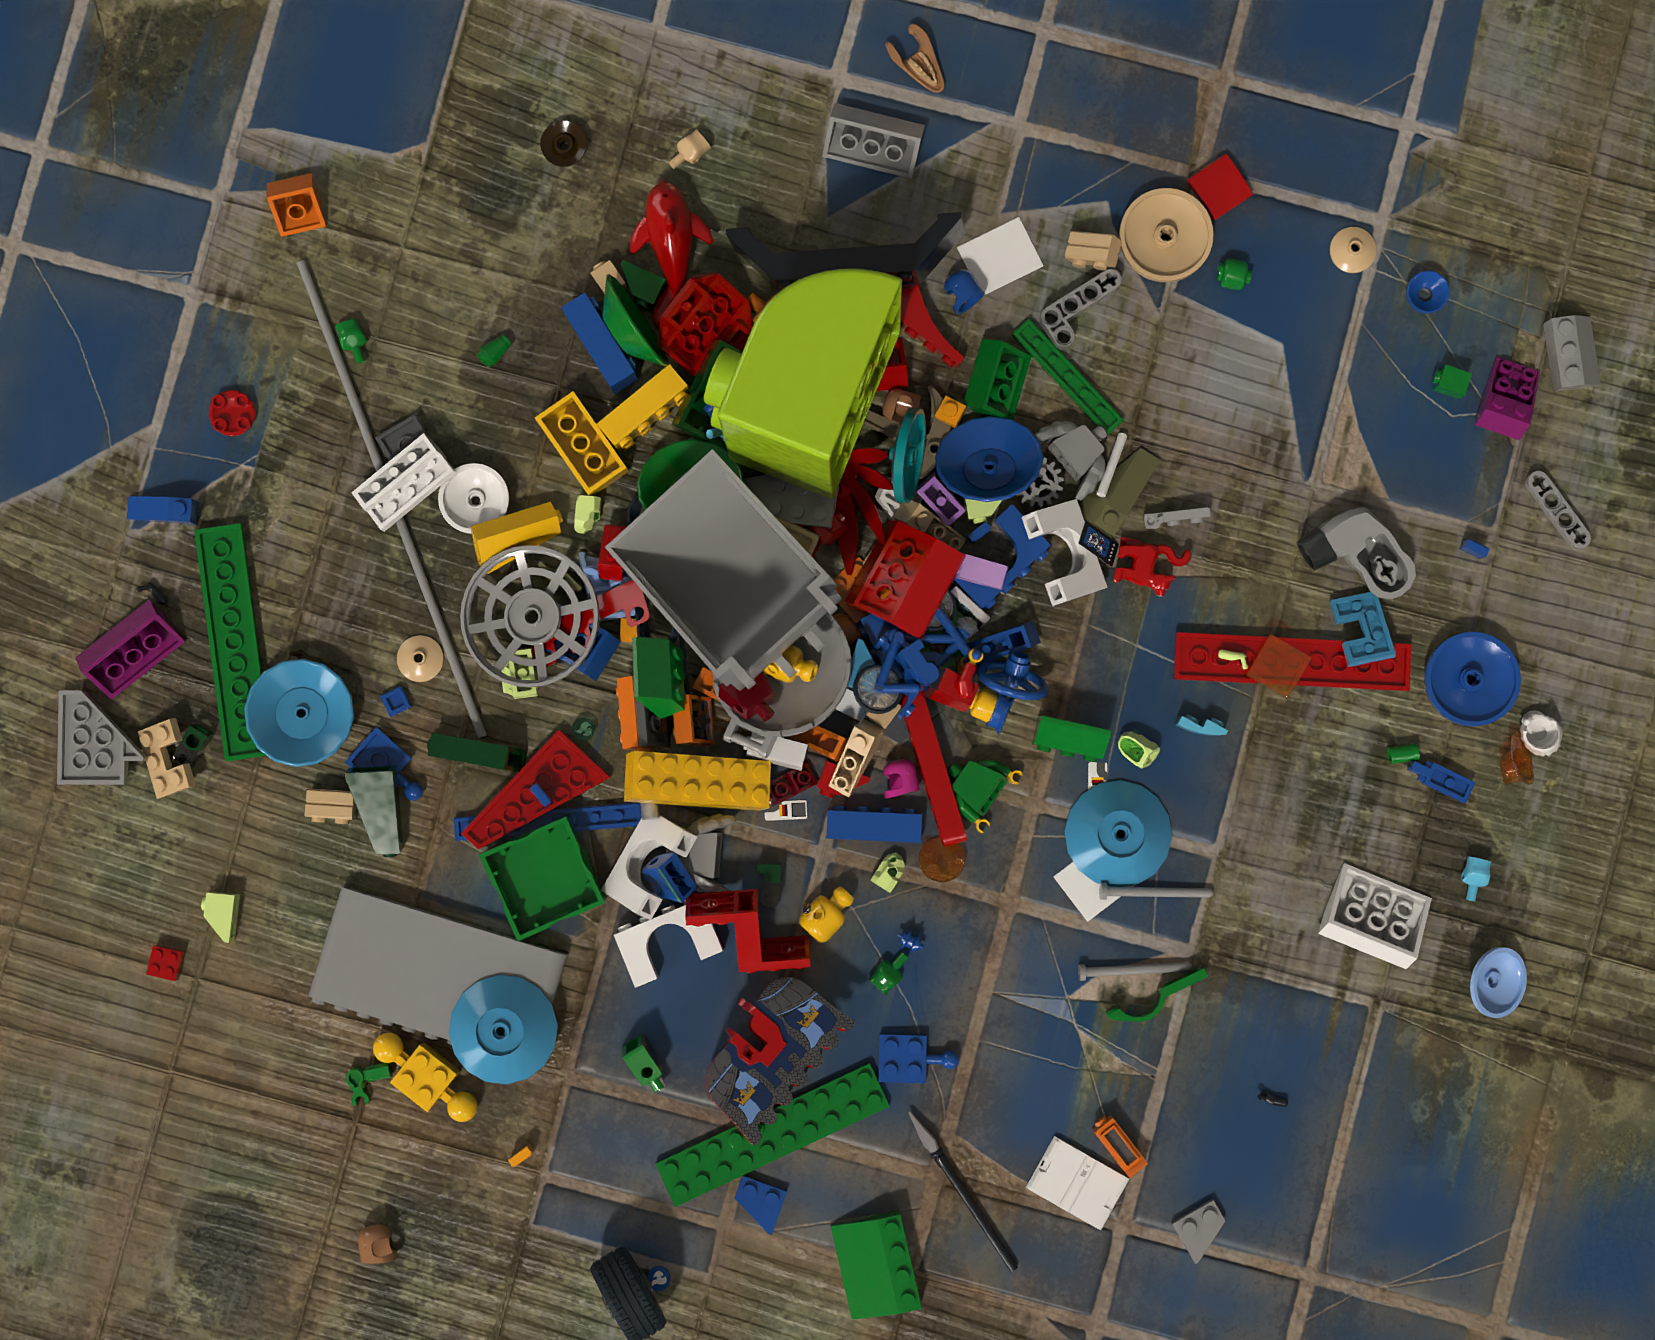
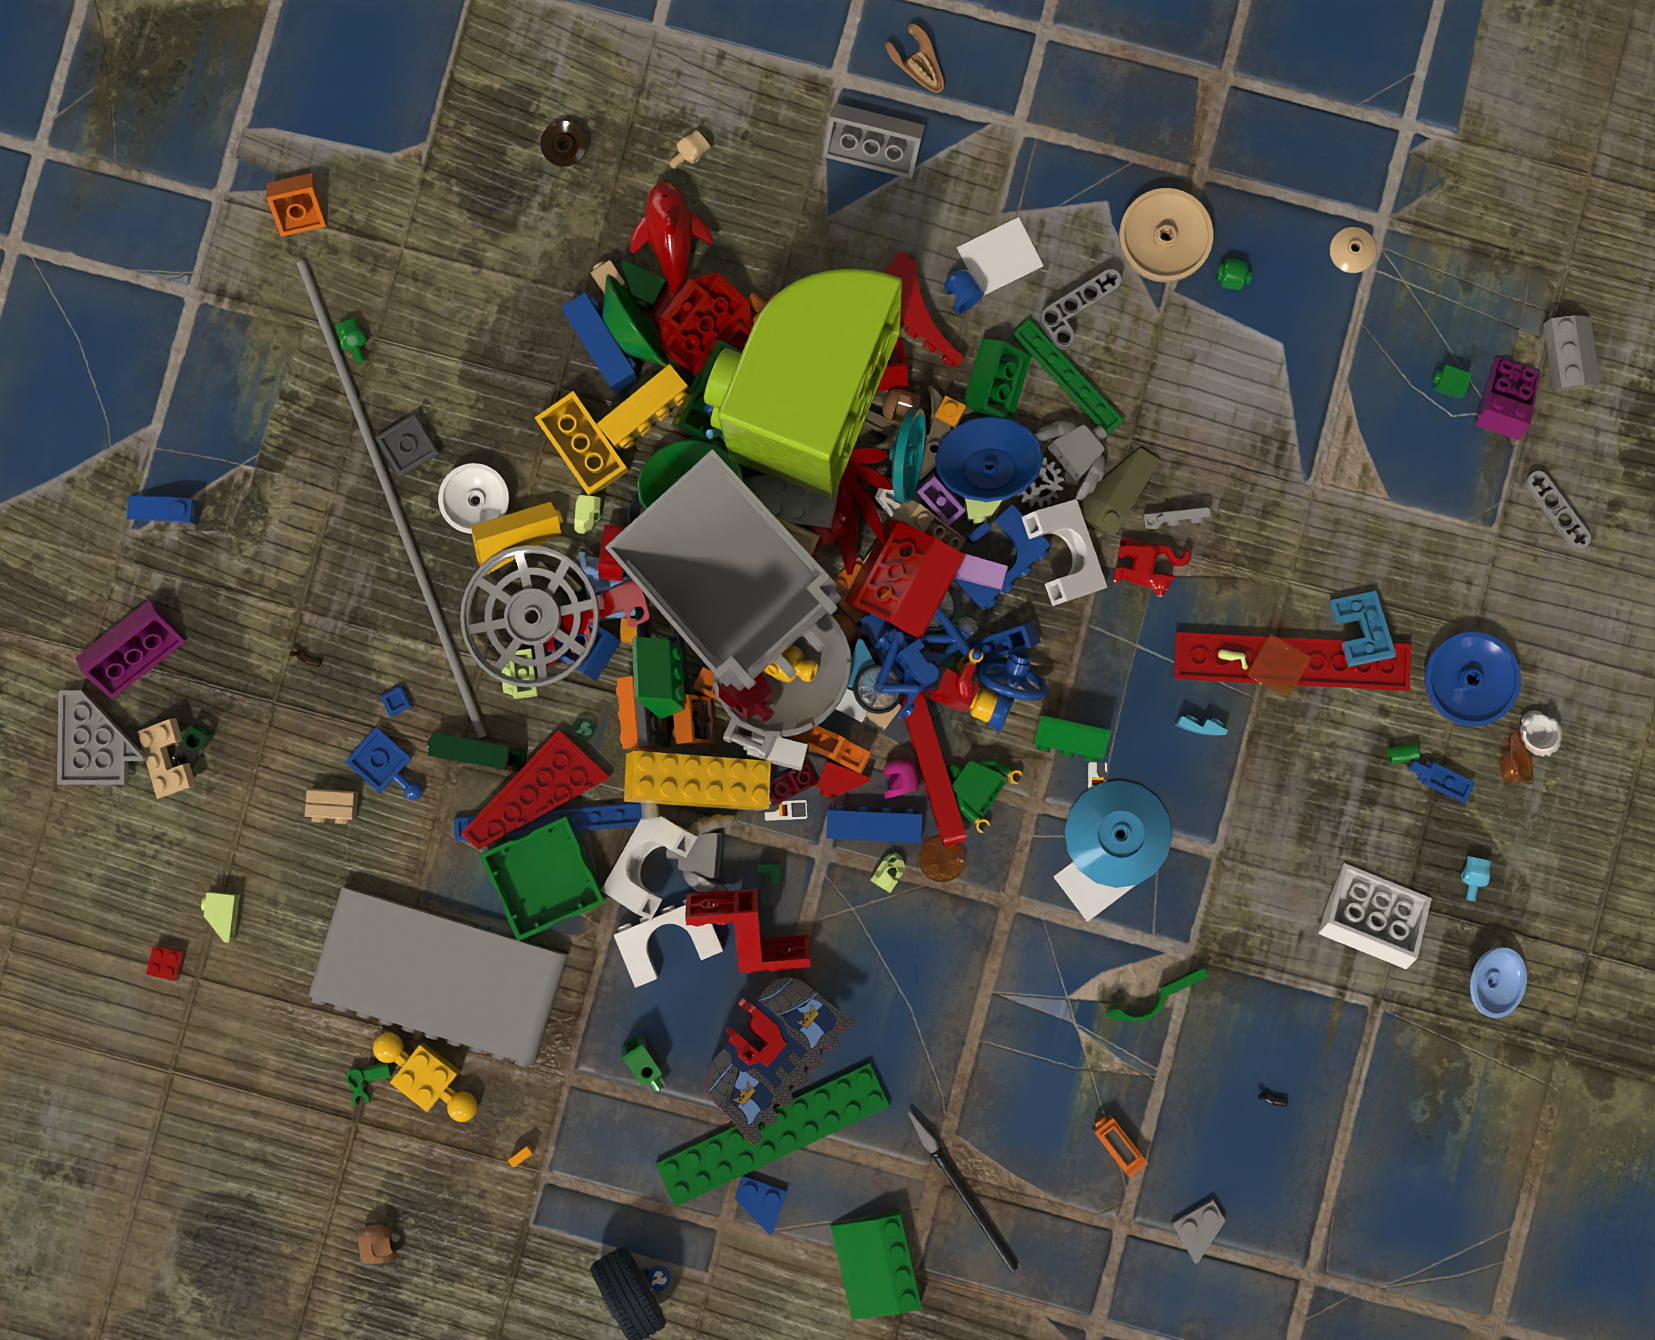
black piece [137,582,168,605] -> none
green plate [194,523,267,762] -> none
red dish [209,390,255,436] -> none
dark azure dish [244,659,354,767] -> none
slope [345,765,403,858] -> none
white brick [351,433,456,532] -> none
tan dish [397,635,444,682] -> none
dark azure dish [449,975,558,1084] -> none
green cone [476,334,512,368] -> none
blue tile [529,784,551,808] -> none
blue torso [642,852,698,903] -> none
black slope [726,212,965,292] -> none
yellow piece [799,886,854,943] -> none
tan slope [829,719,885,797] -> none
green piece [868,952,908,995] -> none
blue plate [879,1034,960,1083] -> none
blue wheel [897,928,924,954] -> none
white tile [945,586,990,630] -> none
white piece [1026,1136,1129,1230] -> none
tan brick [1065,231,1121,270] -> none
black sticker [1078,520,1119,567] -> none
light grey bar [1078,962,1192,981] -> none
white bar [1097,433,1127,497] -> none
light grey bar [1099,883,1213,900] -> none
yellowish green rock [1118,732,1160,768] -> none
red slope [1187,154,1253,220] -> none
light grey piece [1296,507,1416,599] -> none
blue piece [1406,271,1450,314] -> none
blue tile [1459,539,1490,559] -> none

